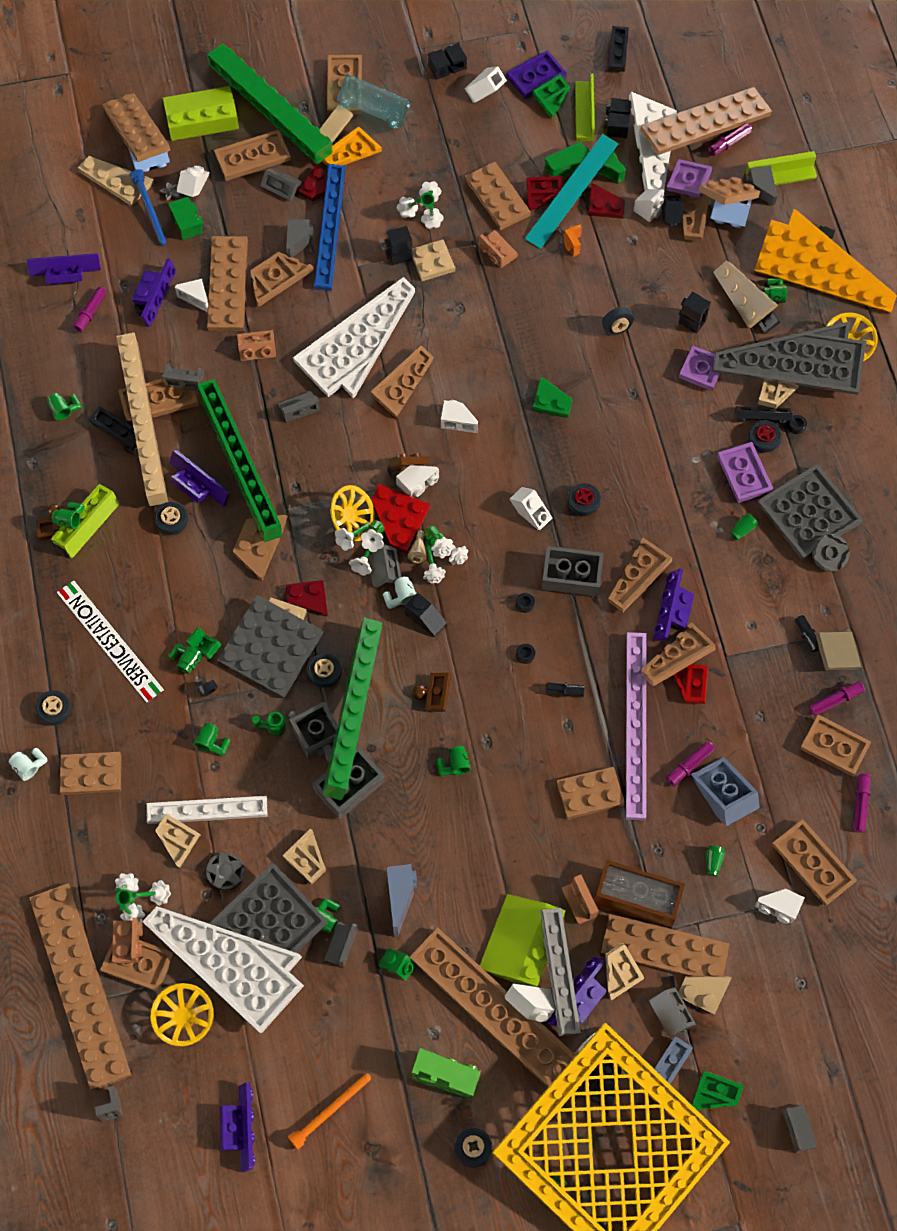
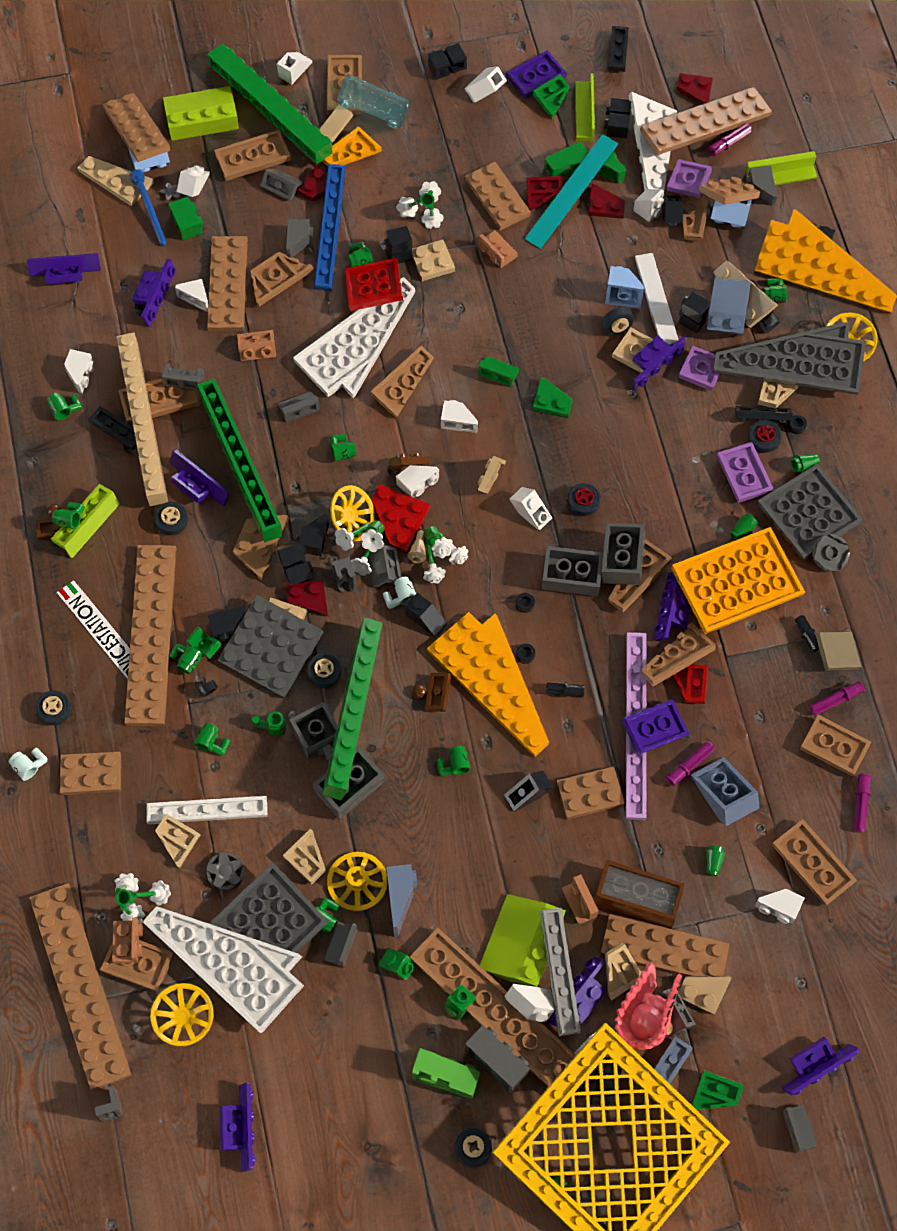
magenta axle [72,286,107,333] -> none
orange piece [287,1074,371,1150] -> none
orange bracket [564,225,582,257] -> none
none -> white slope [64,349,95,394]
none -> medium nougat plate [125,545,176,726]
none -> black slope [208,606,247,643]
none -> black piece [276,540,313,586]
none -> white slope [277,52,312,85]
none -> black slope [296,514,330,556]
none -> yellow wheel [327,852,388,911]
none -> green piece [330,433,357,462]
none -> dark grey hinge [331,557,357,593]
none -> red plate [345,258,403,311]
none -> green piece [348,242,373,267]
none -> light orange wing [427,612,549,757]
none -> green bracket [444,984,476,1020]
none -> dark grey brick [465,1025,530,1094]
none -> tan wing [477,456,506,494]
none -> green panel [478,356,519,387]
none -> black slope [504,771,553,811]
none -> dark grey brick [601,523,645,585]
none -> light blue slope [605,266,644,309]
none -> tan plate [612,328,653,373]
none -> coral piece [614,962,683,1049]
none -> dark purple tile [621,699,689,755]
none -> dark purple bracket [632,336,686,390]
none -> white tile [635,253,678,346]
none -> light orange plate [671,527,805,634]
none -> dark red wing [676,72,713,104]
none -> sand blue slope [707,278,751,336]
none -> dark purple bracket [781,1037,860,1096]
none -> green cone [791,454,820,473]

